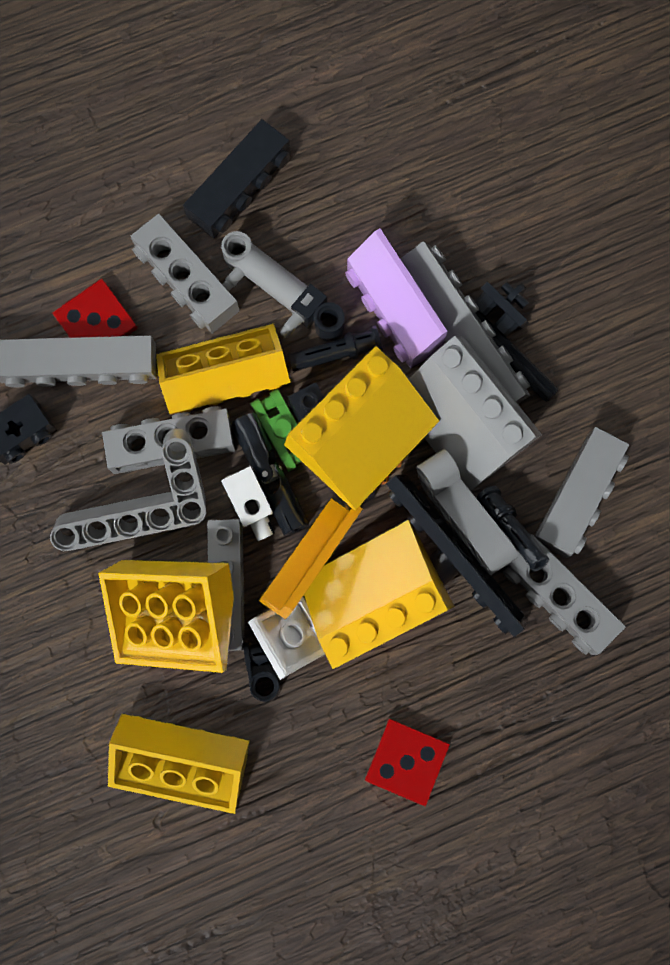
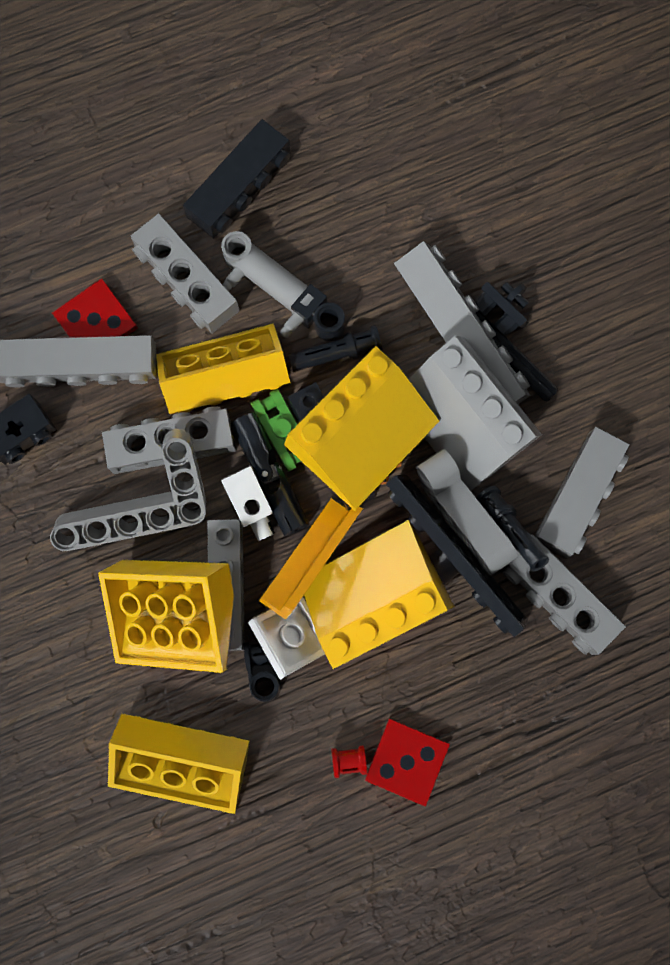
lavender slope [345,228,447,368] -> none
none -> red bush [331,745,367,779]

